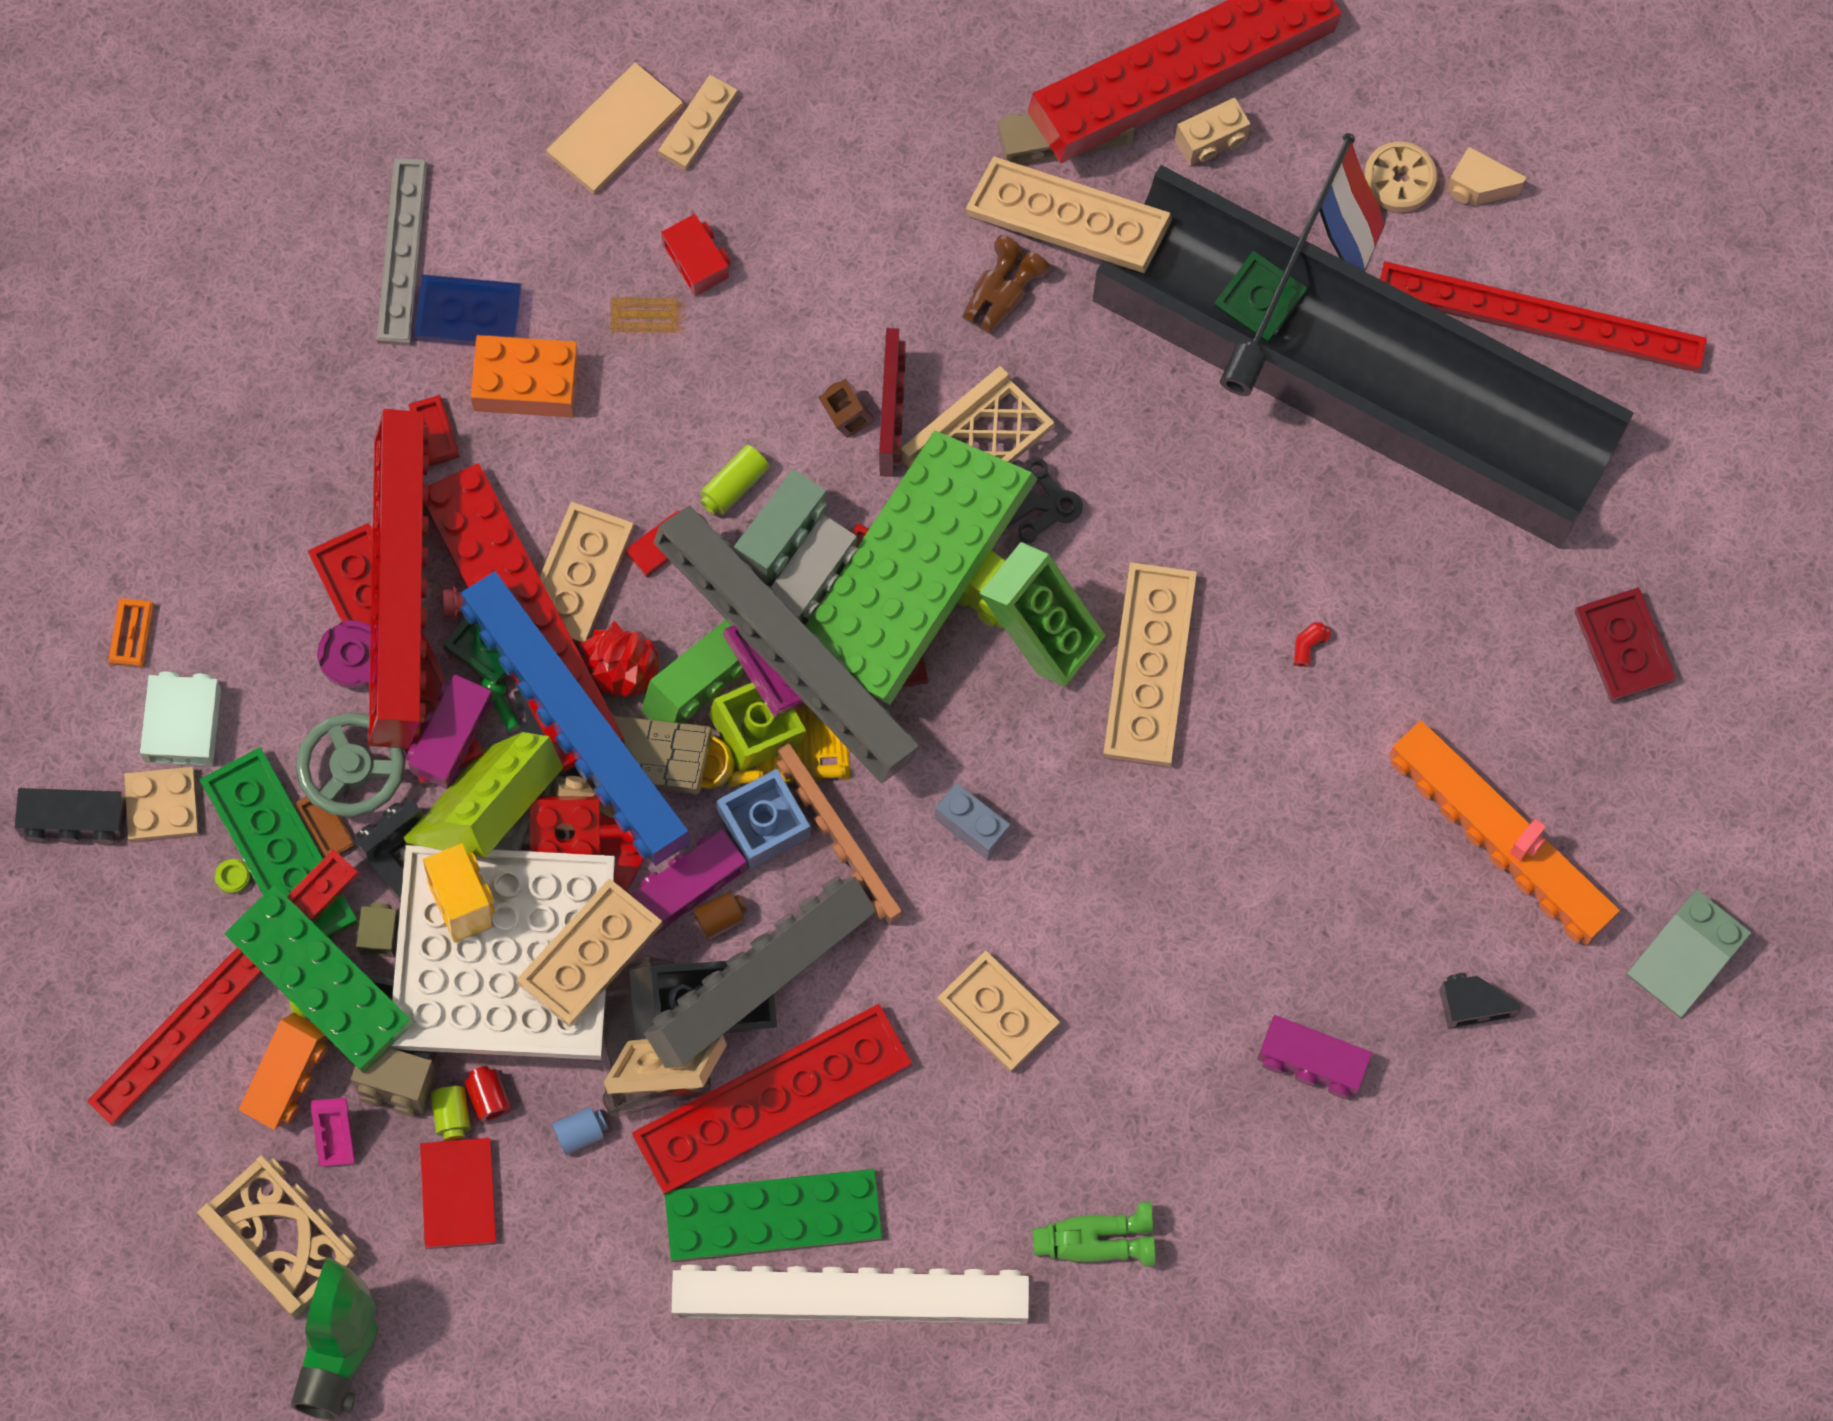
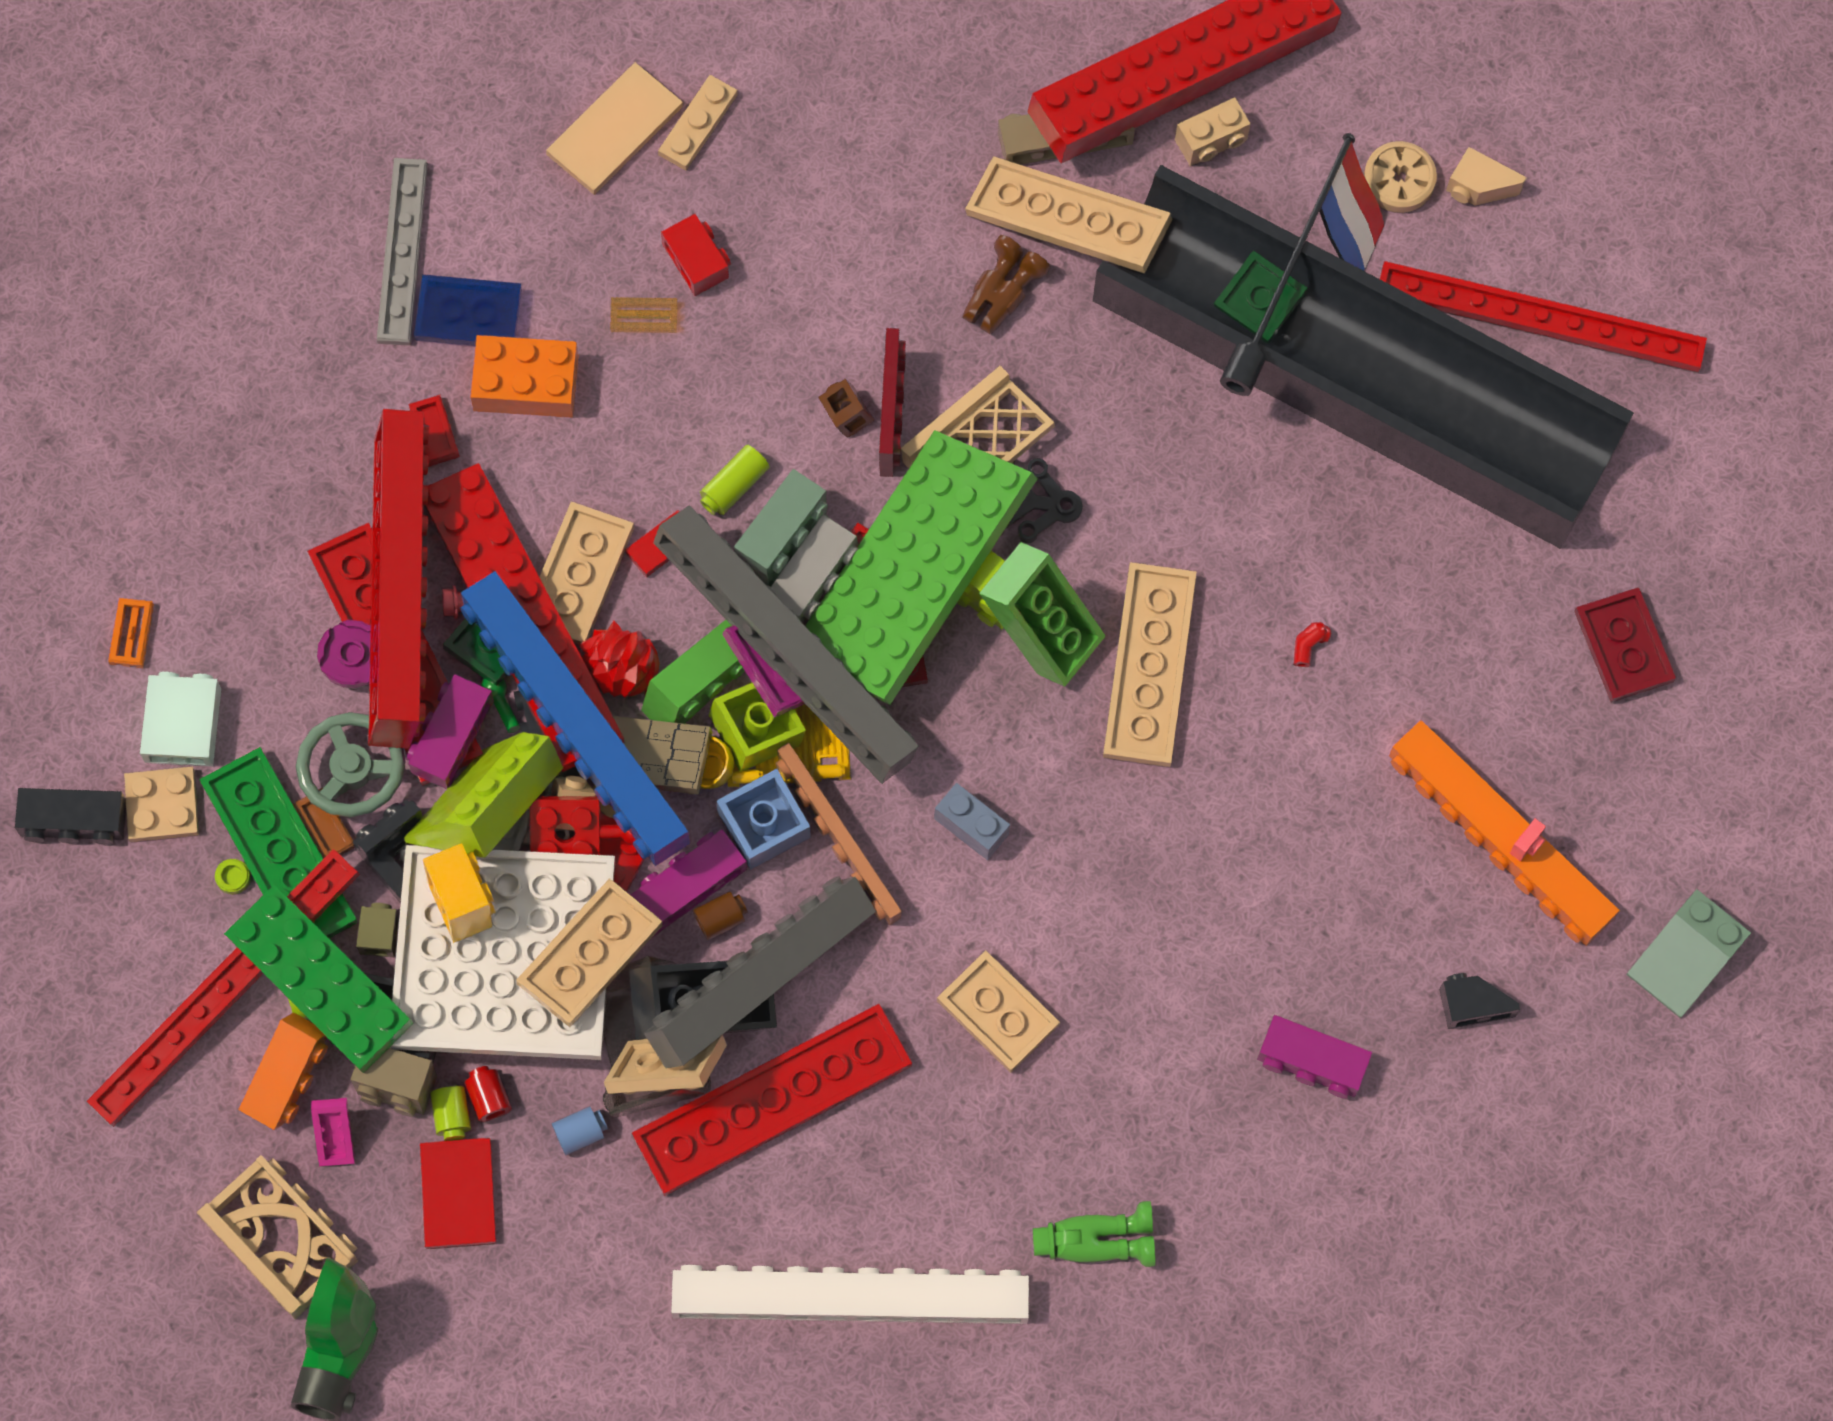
green plate [665,1169,882,1262] -> none

